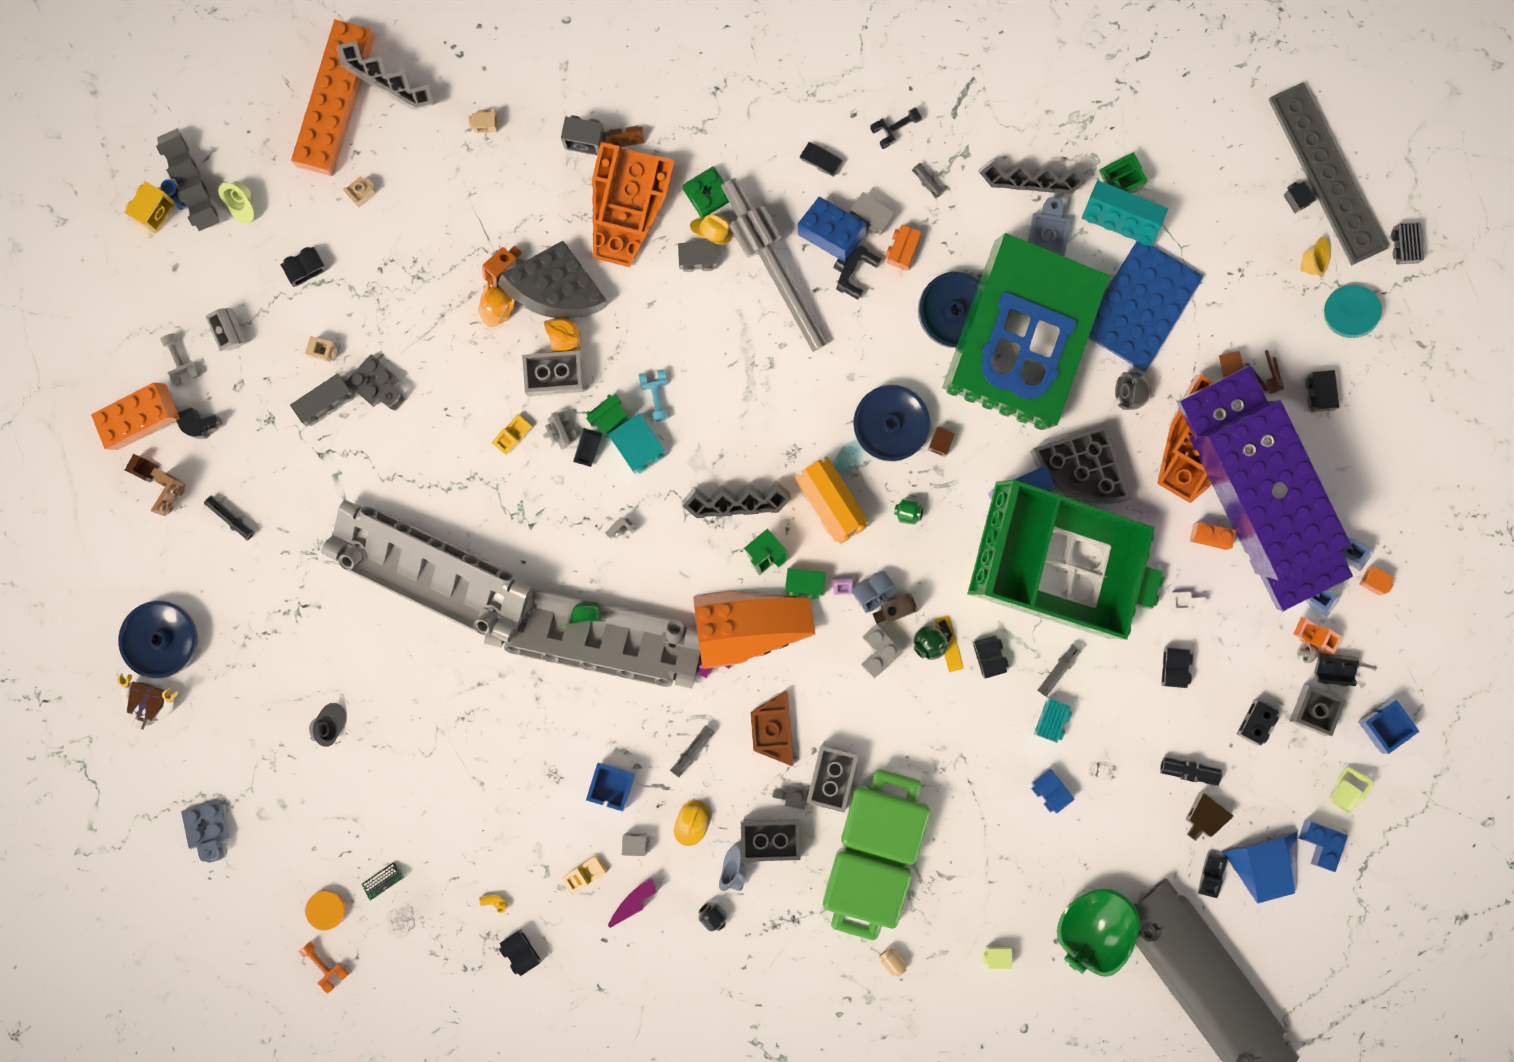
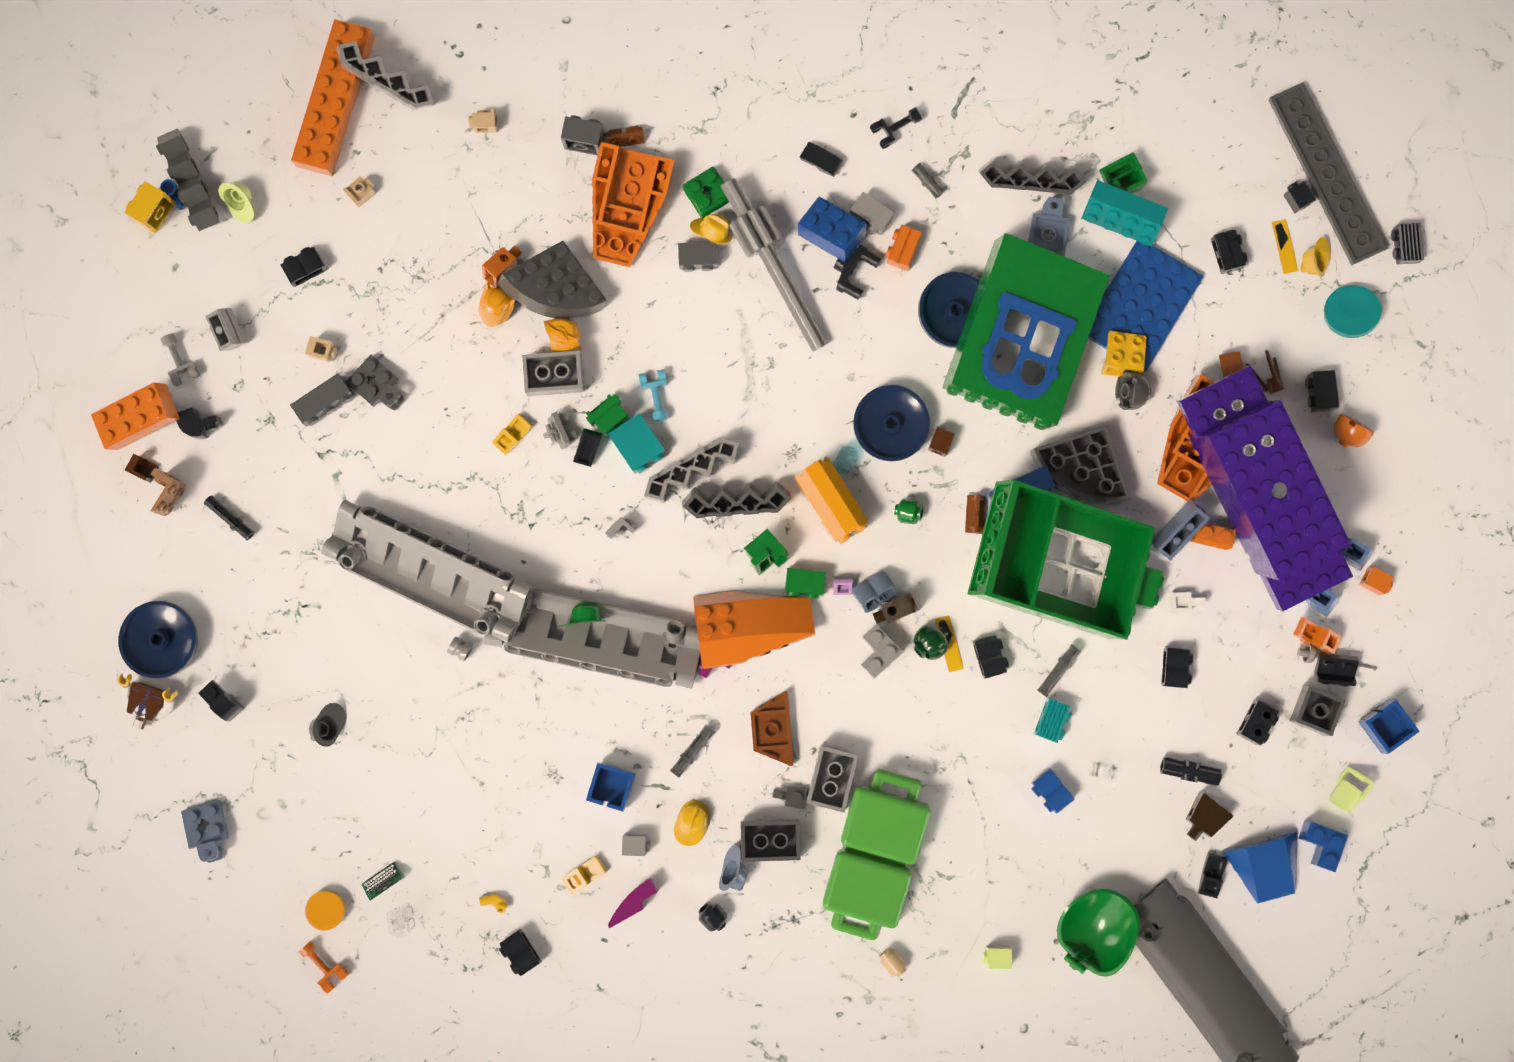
none -> black brick [198,680,244,722]
none -> light grey wheel [447,636,473,662]
none -> light grey brick [644,438,739,504]
none -> dark orange hinge [965,494,986,534]
none -> yellow bracket [1101,331,1146,377]
none -> sand blue brick [1152,499,1210,561]
none -> black brick [1210,229,1248,275]
none -> yellow sticker [1272,219,1298,274]
none -> orange cylinder [1334,413,1374,449]

